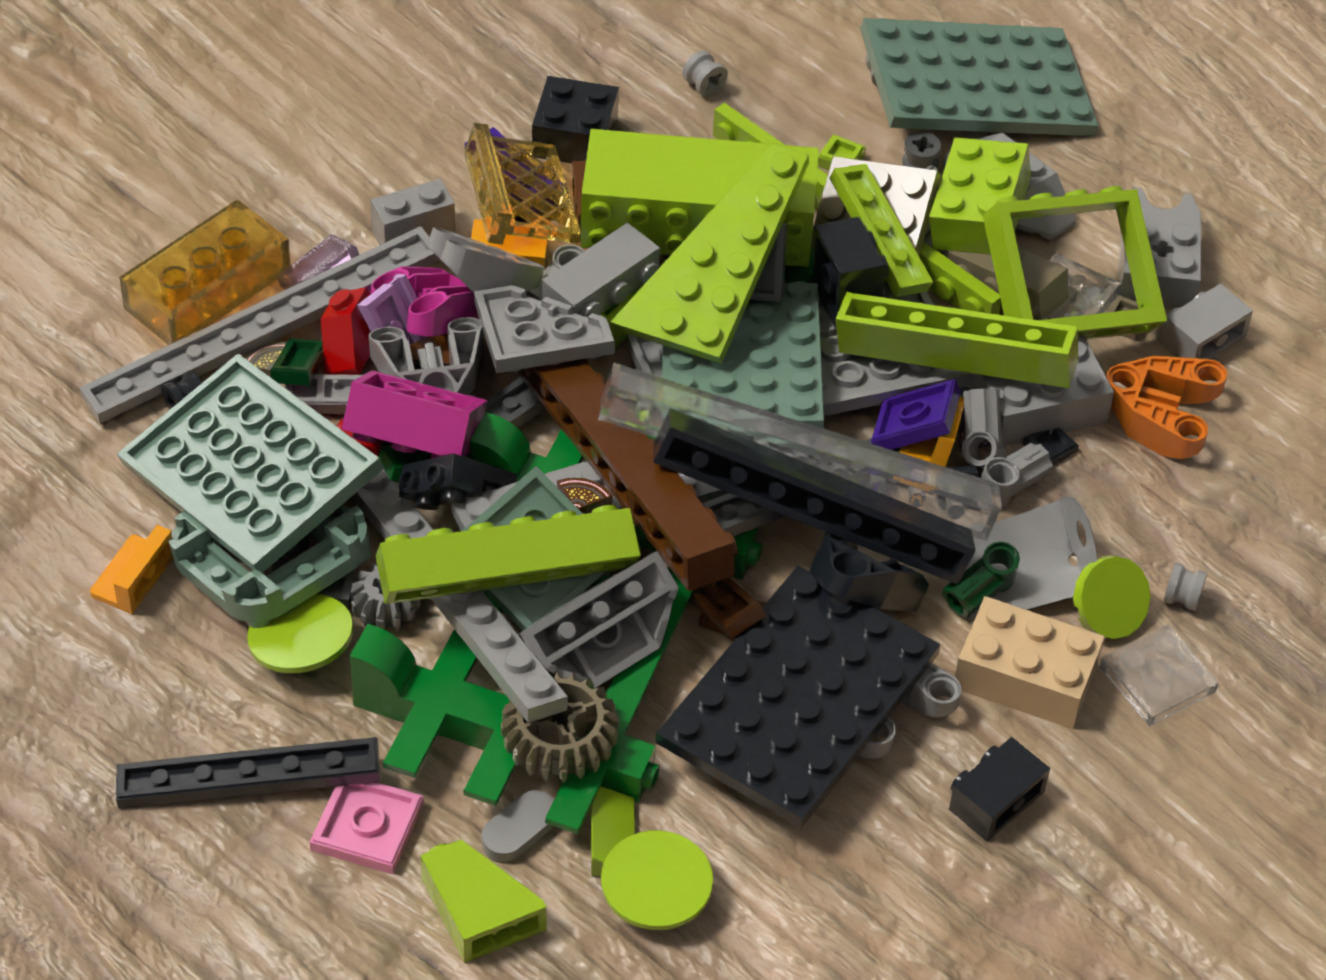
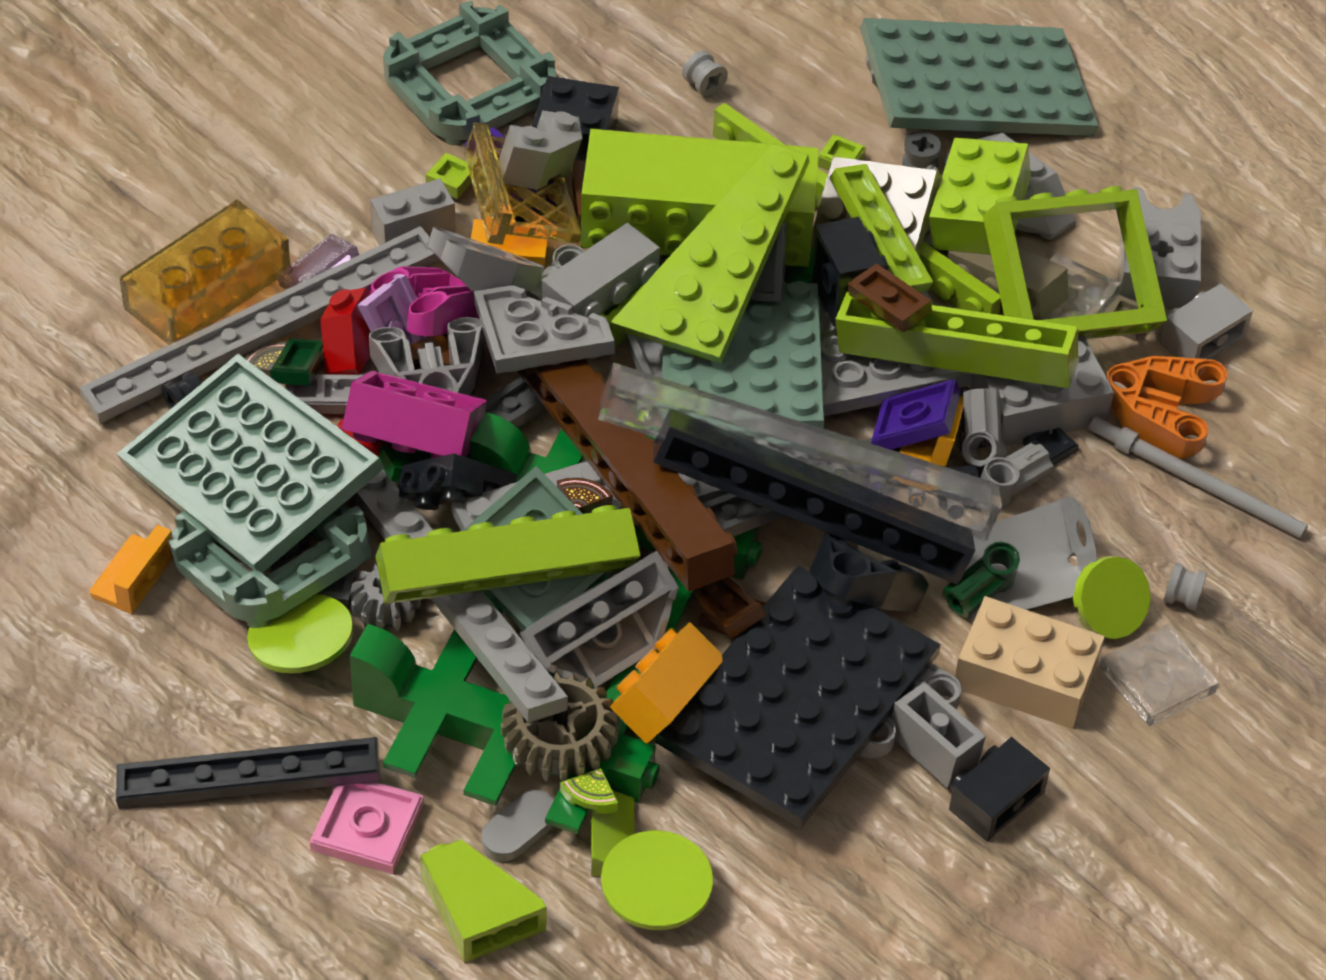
none -> sand green plate [383,1,556,145]
none -> lime plate [426,152,477,199]
none -> light grey brick [498,110,582,190]
none -> lime tile [560,768,618,814]
none -> light orange brick [610,622,723,744]
none -> reddish brown plate [848,263,932,332]
none -> light grey brick [891,682,986,788]
none -> light grey bar [1089,416,1308,539]

